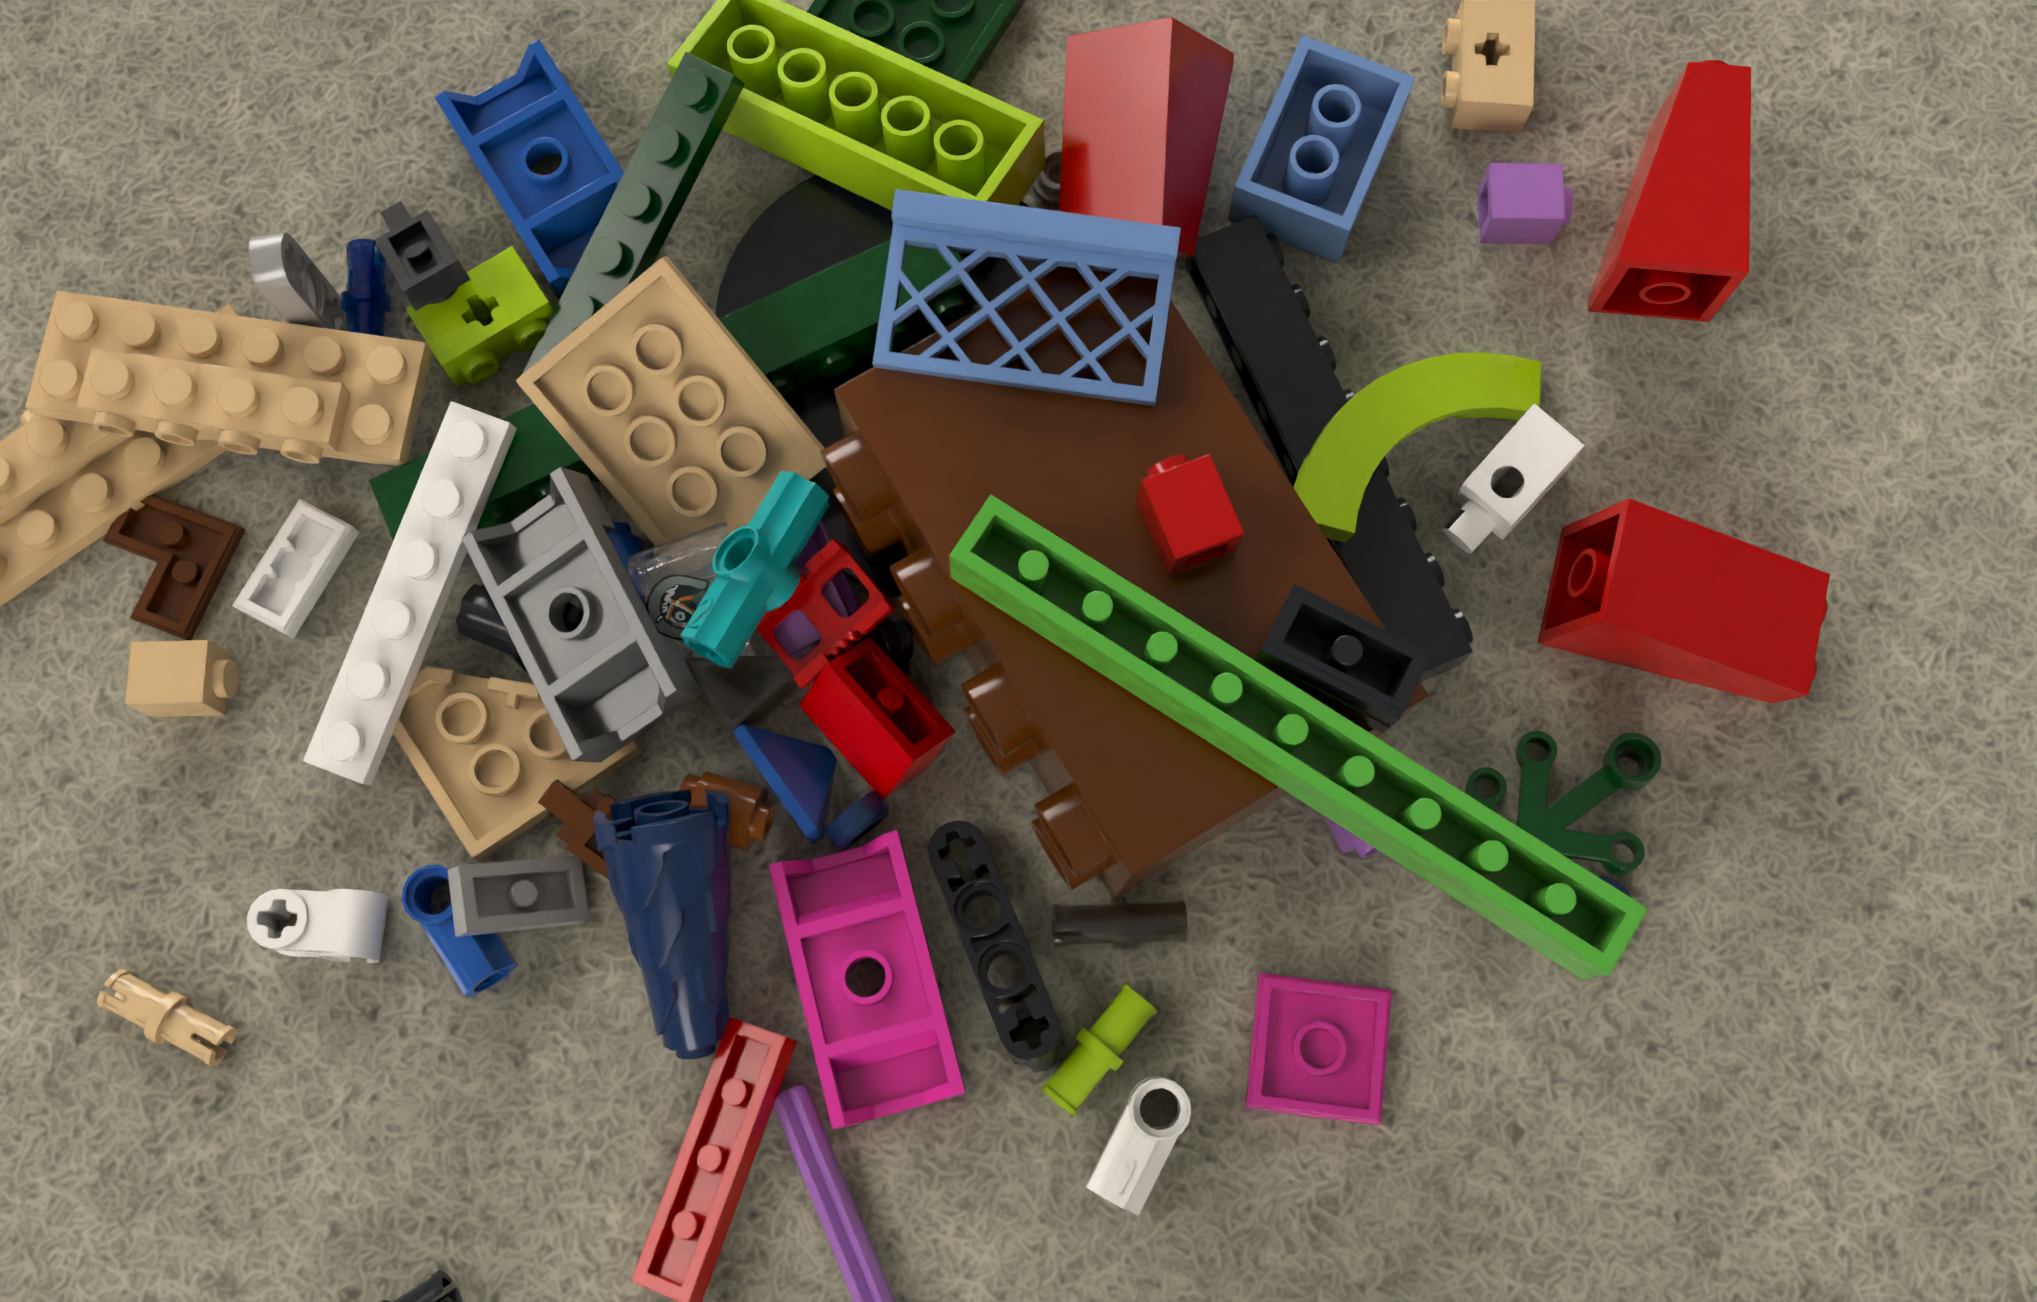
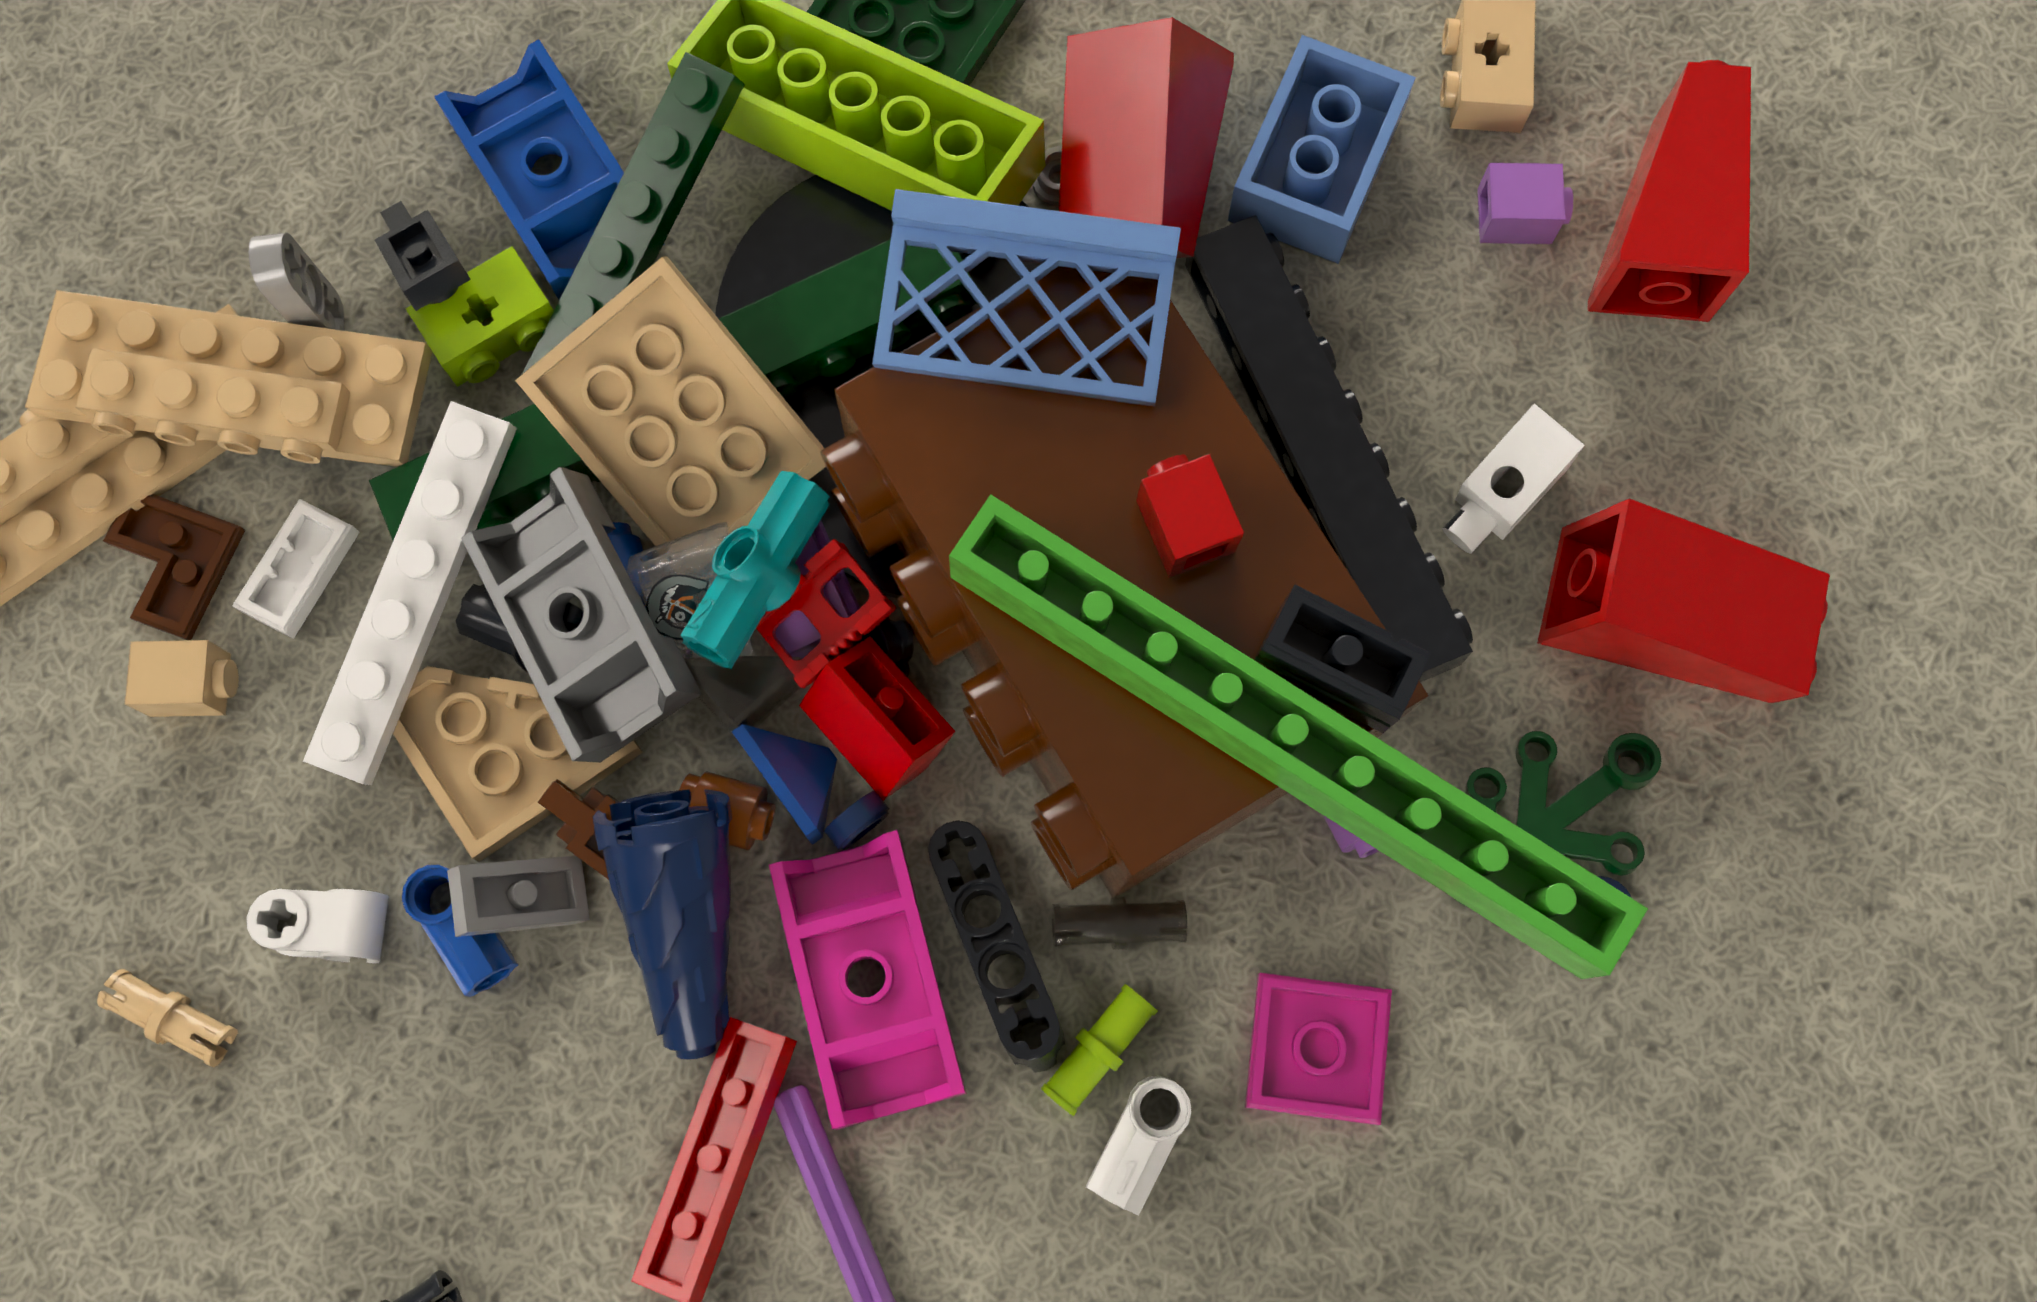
clear blue pin [340,239,391,336] -> none
lime tile [1293,352,1542,543] -> none

